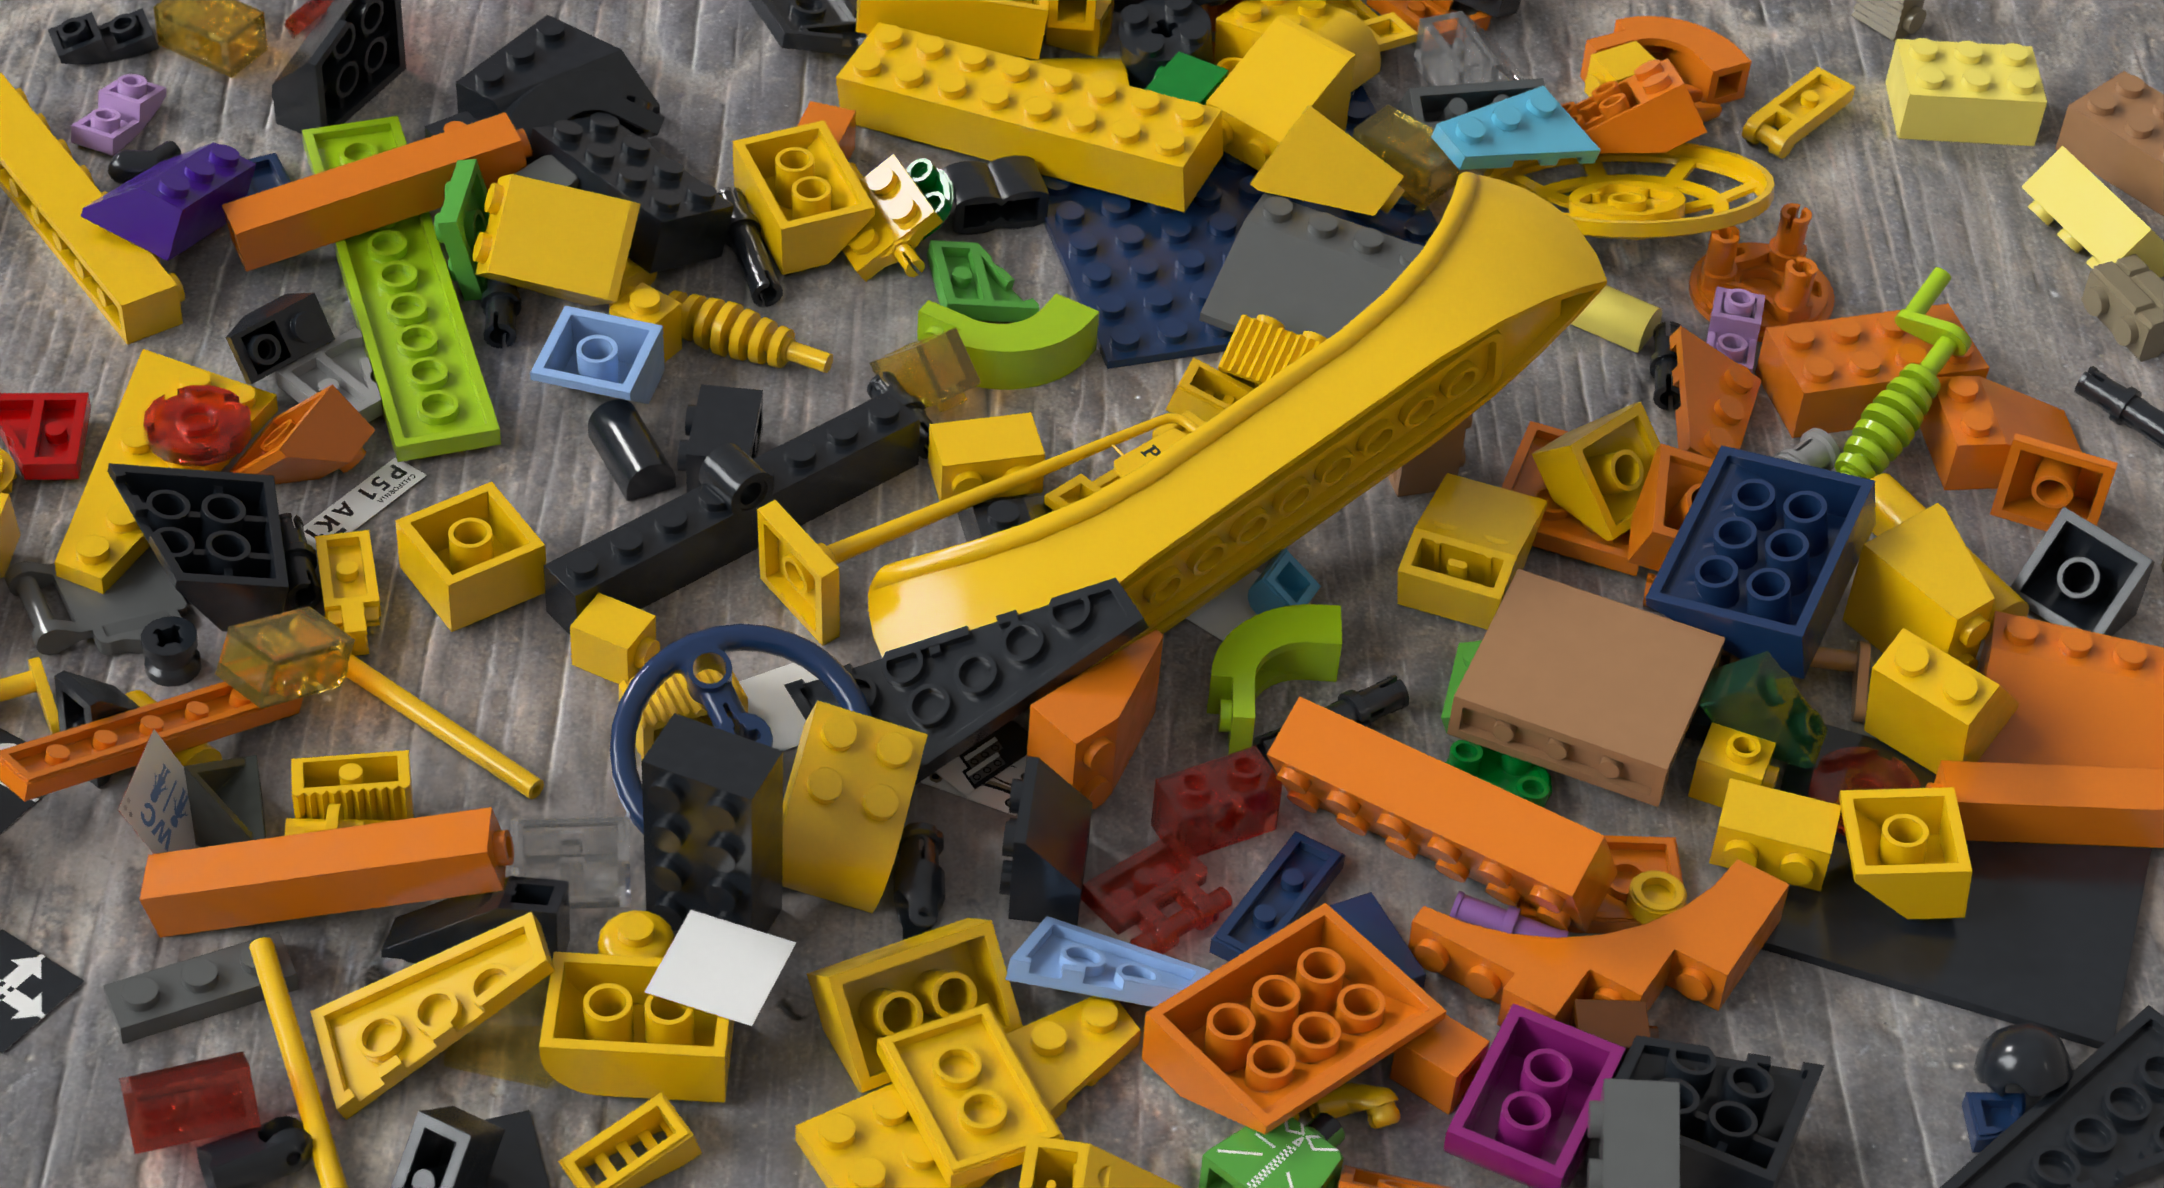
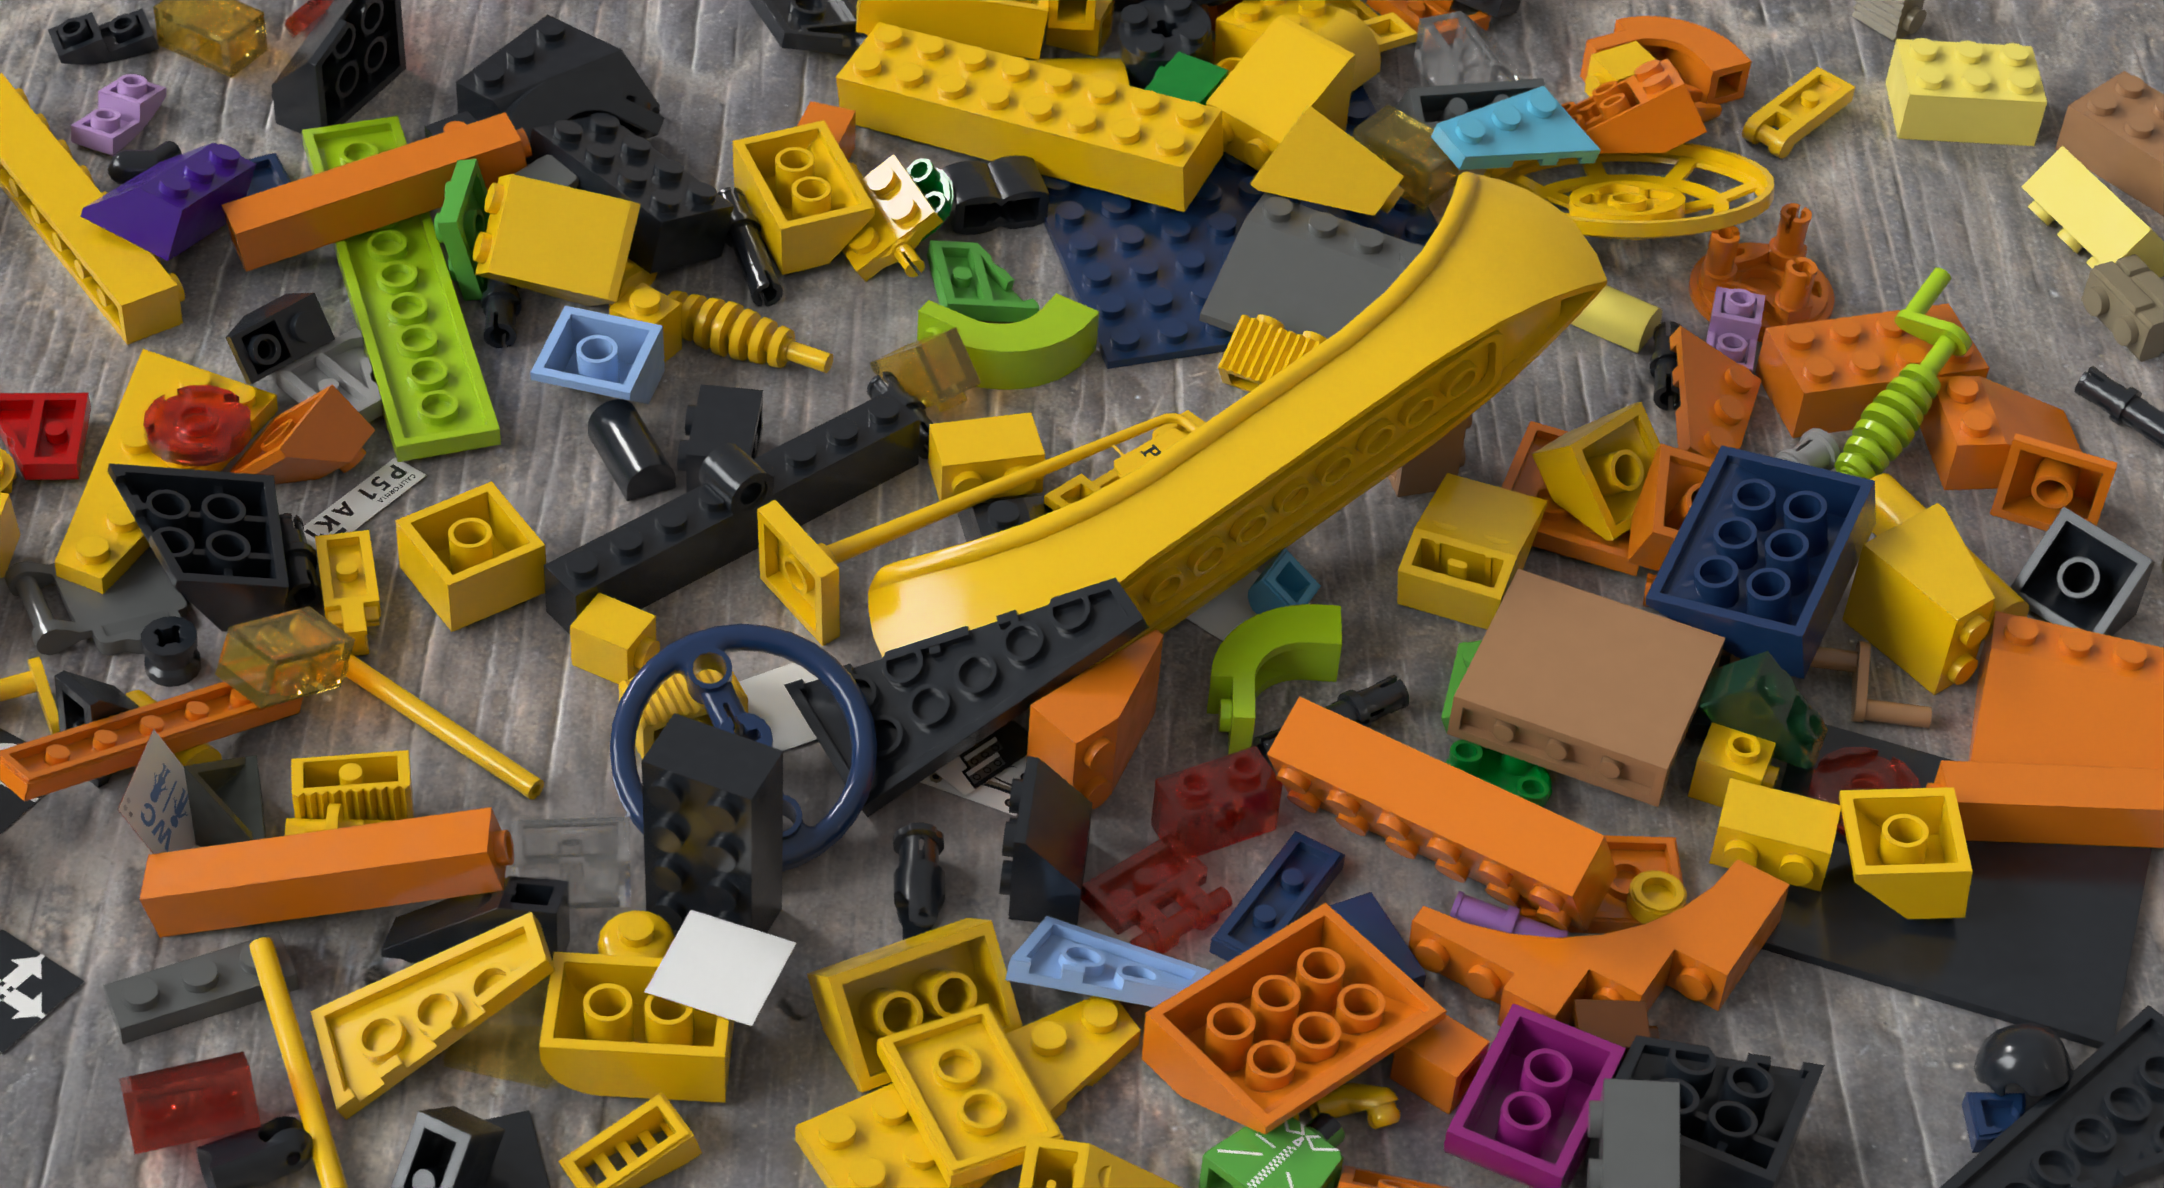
yellow brick [782,700,928,913] -> none
yellow slope [1166,357,1254,422] -> none
yellow slope [1864,628,2019,775] -> none

